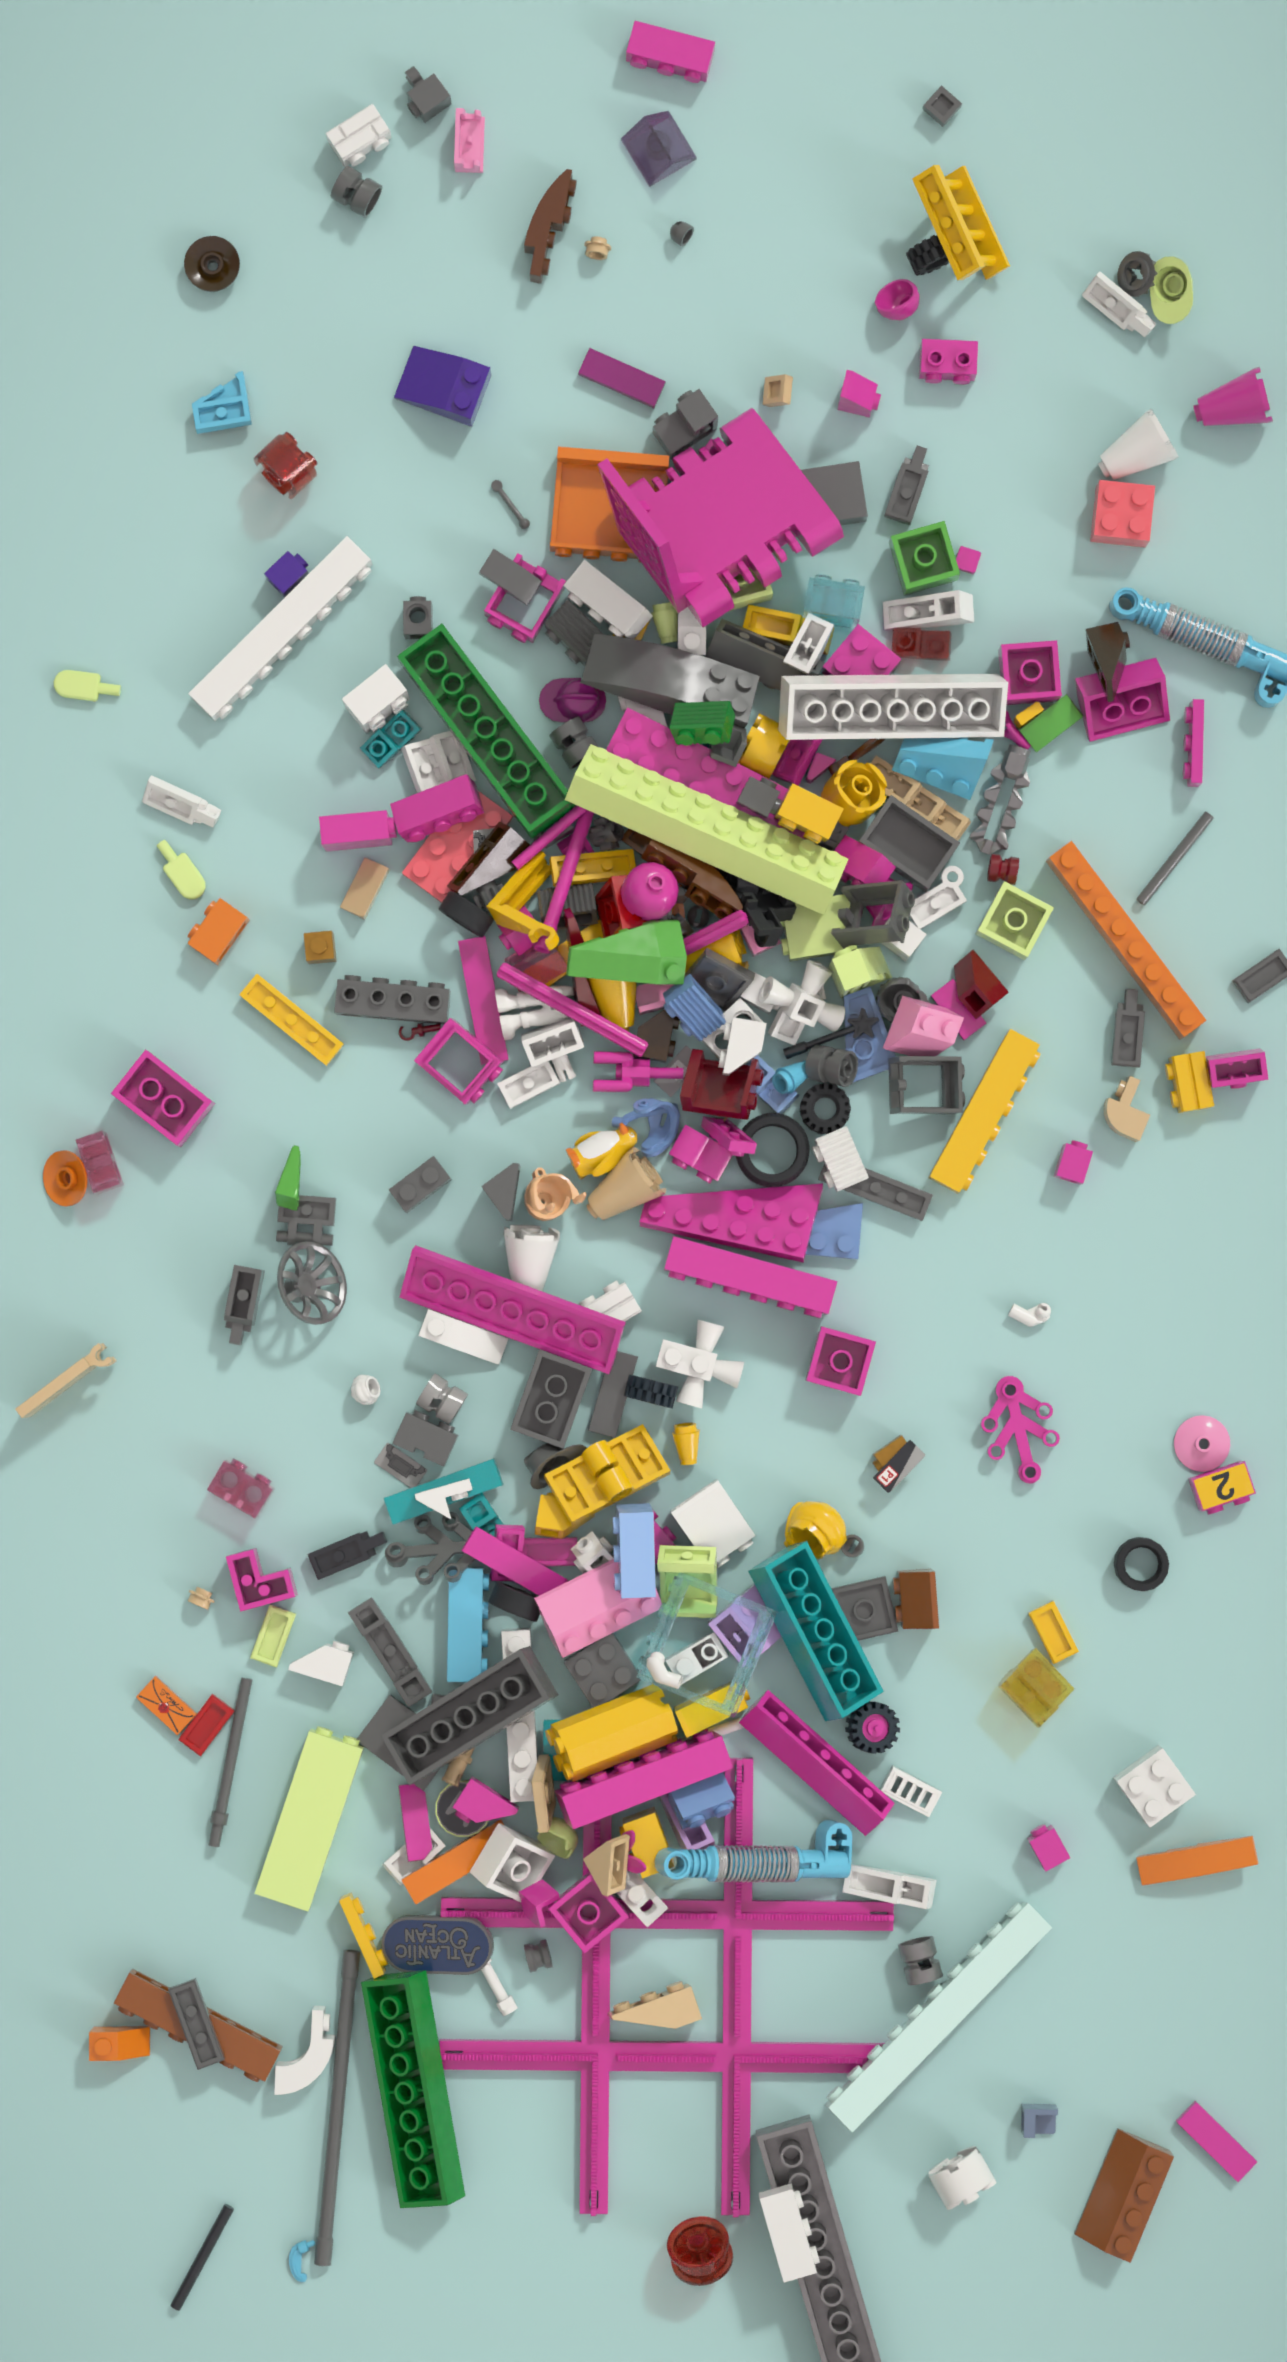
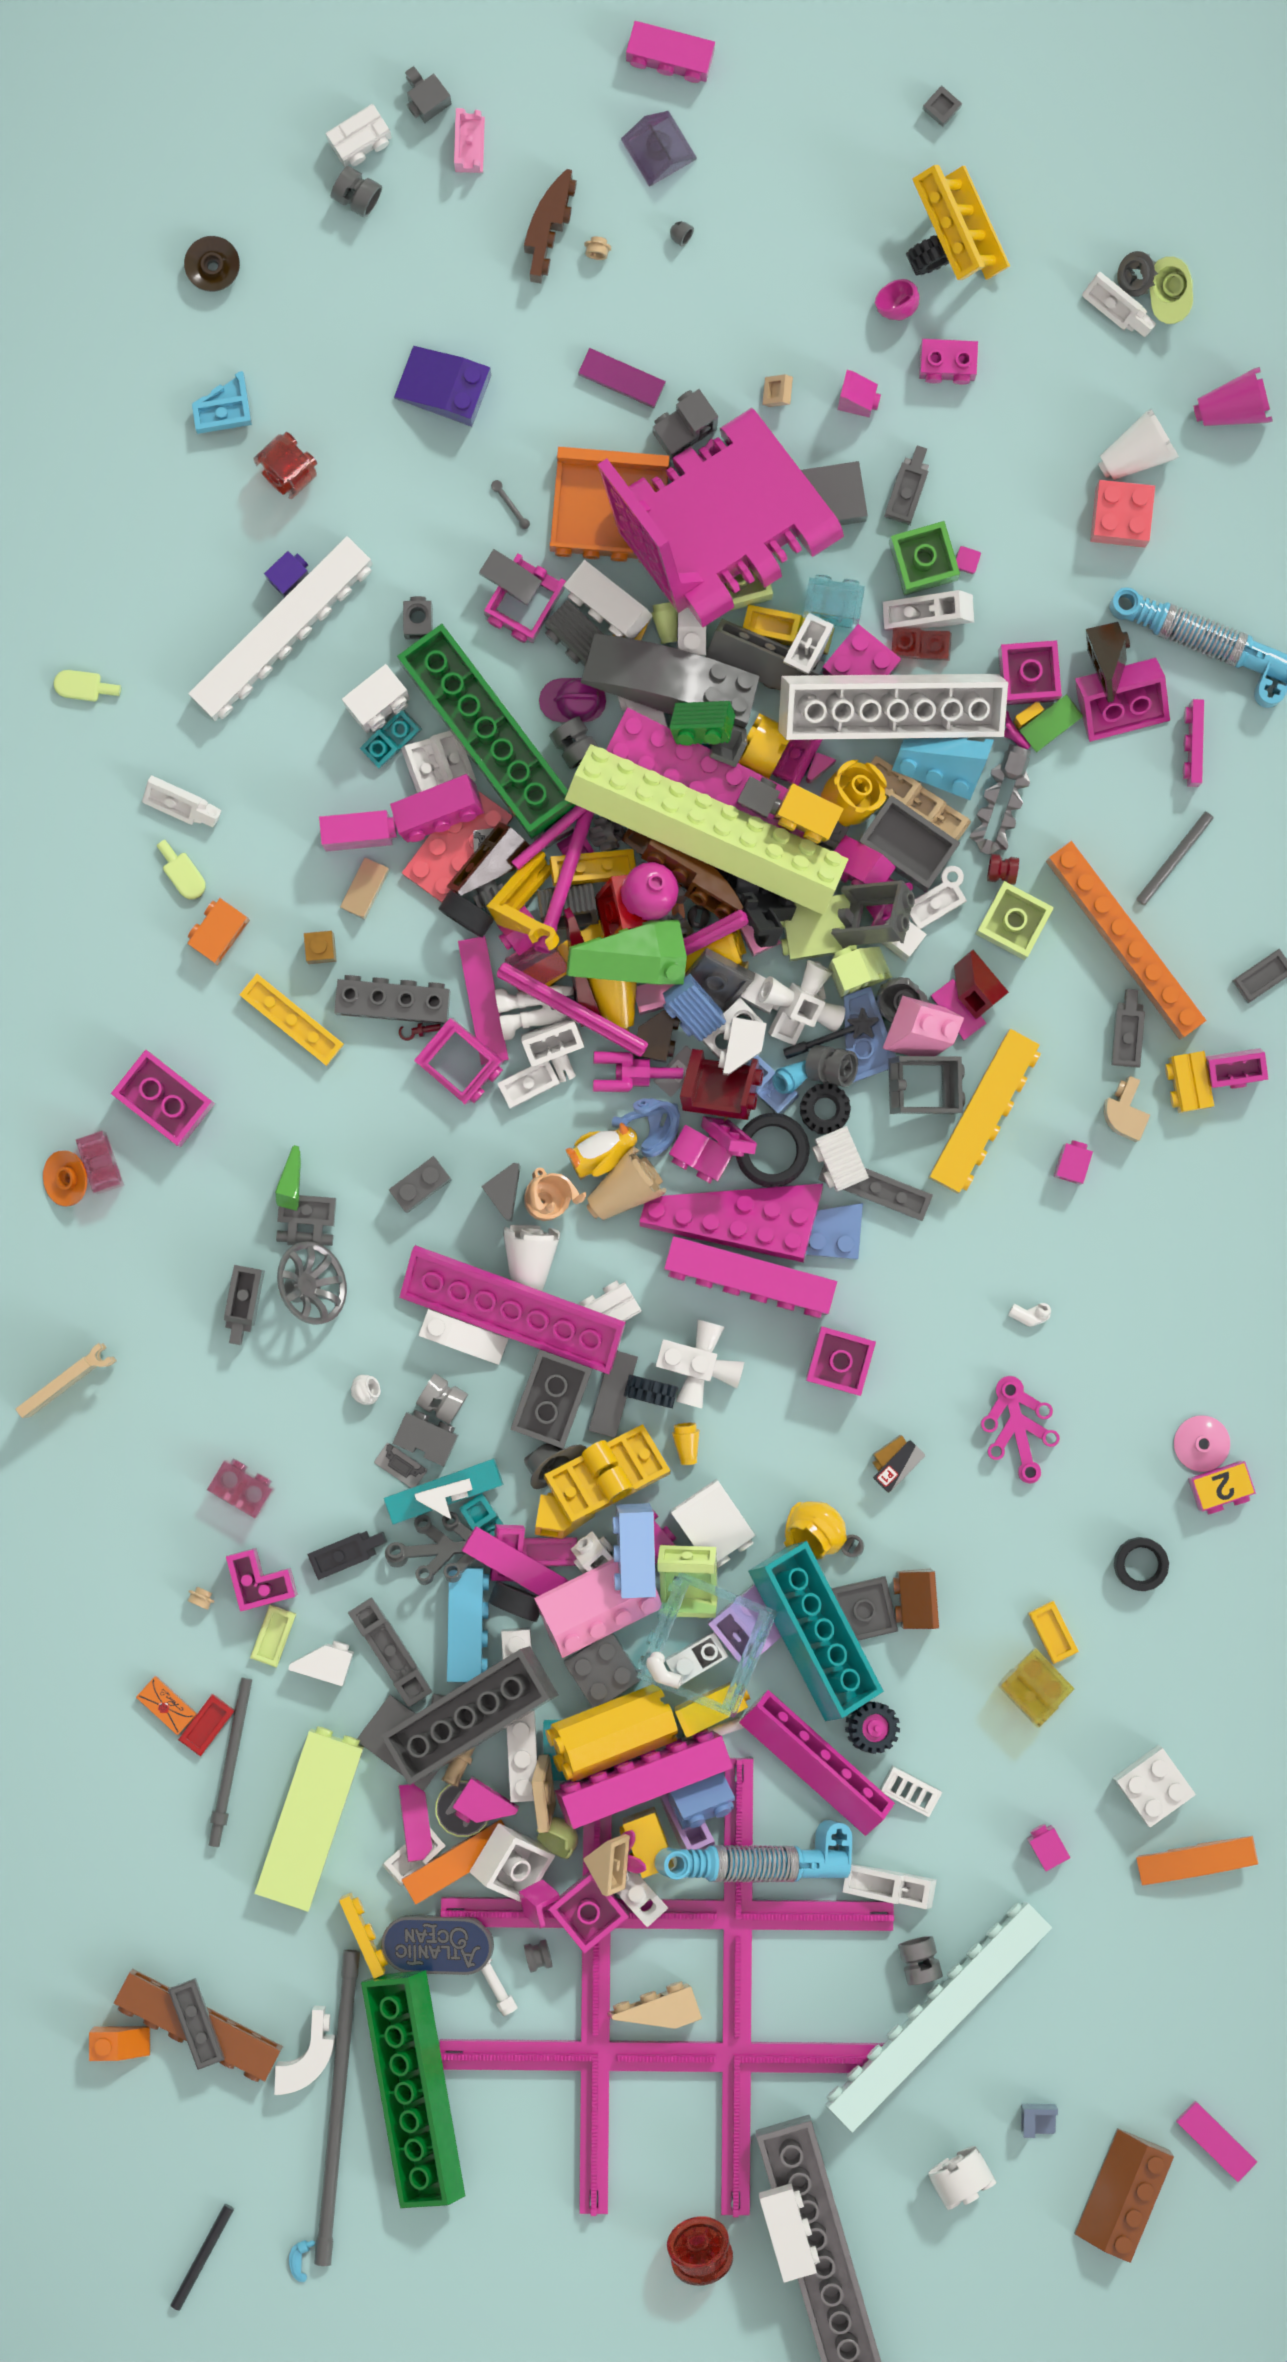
reddish brown piece [828,738,885,776] -> none

